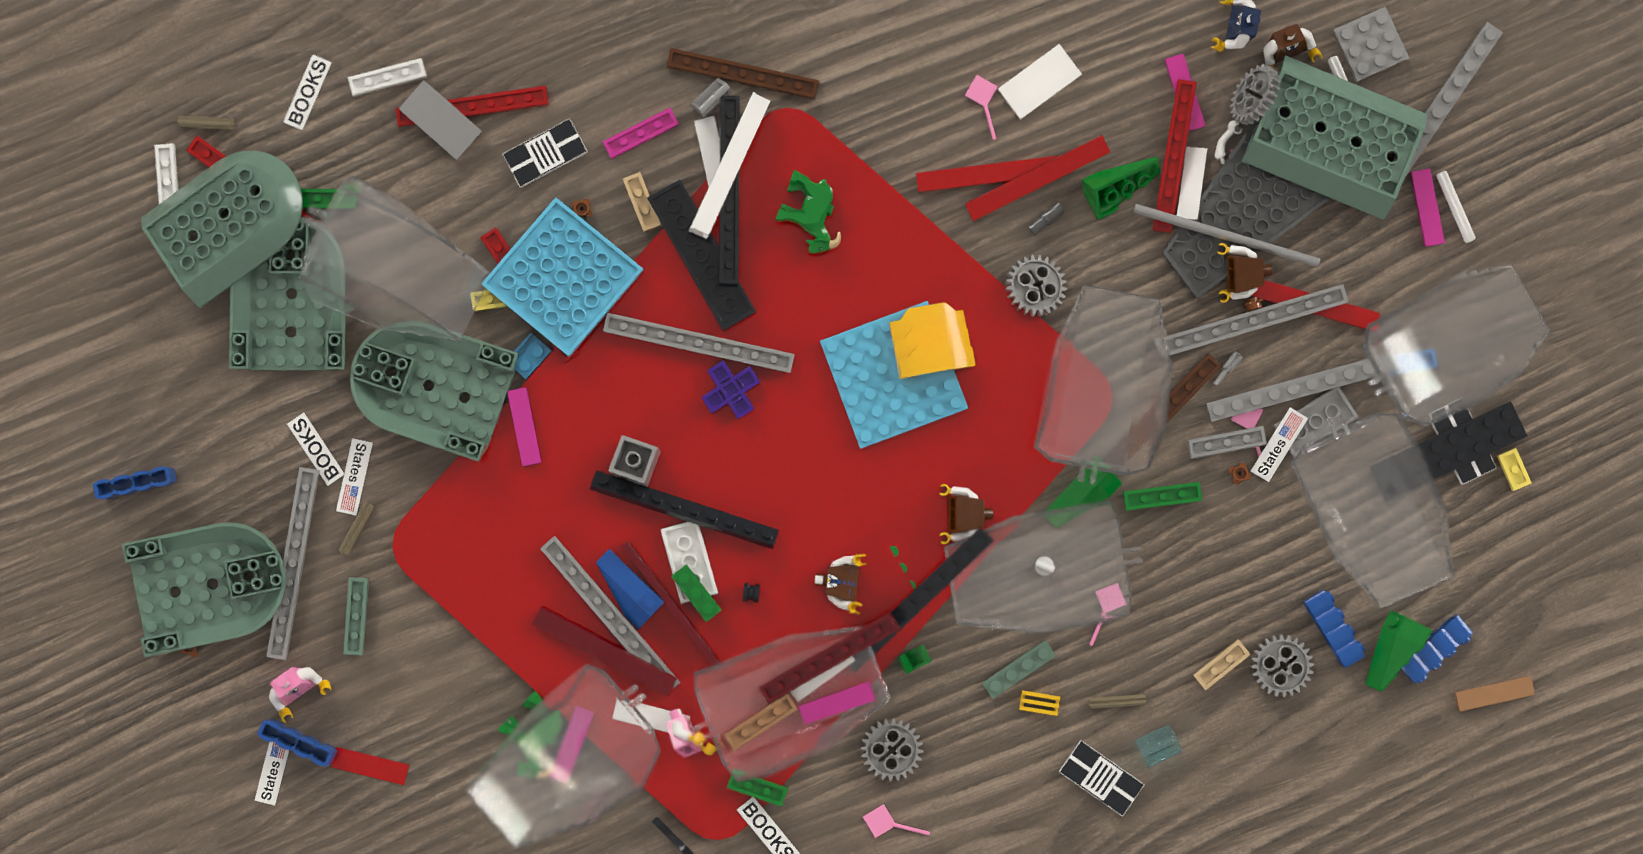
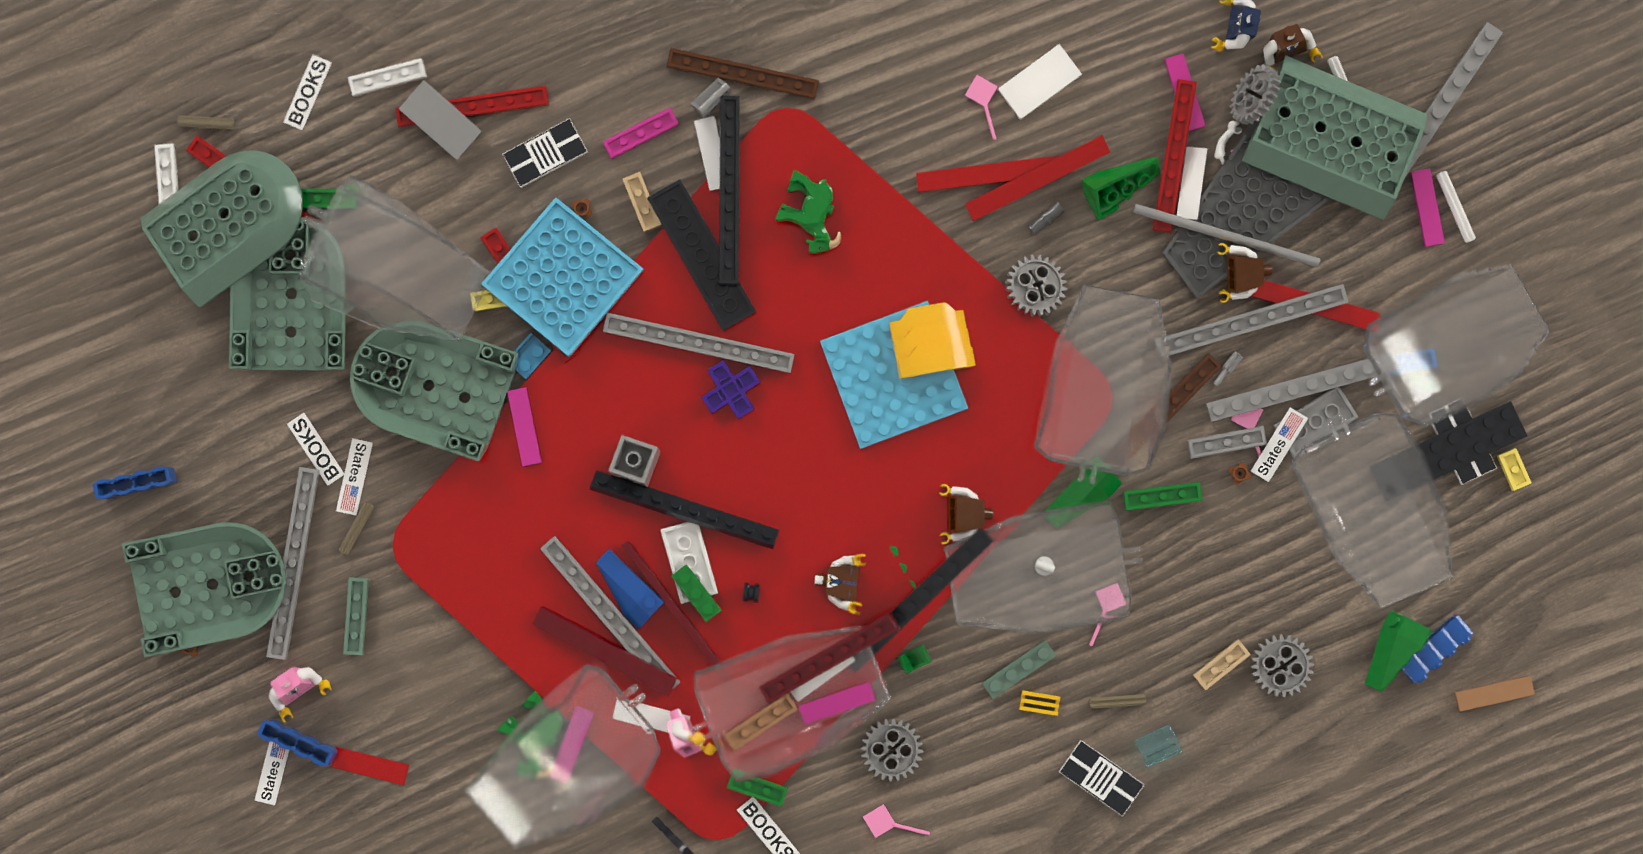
white tile [689,92,770,239] -> none
dark orange plate [1243,297,1263,312] -> none
blue brick [1302,590,1365,668] -> none
light grey plate [1332,7,1409,82] -> none

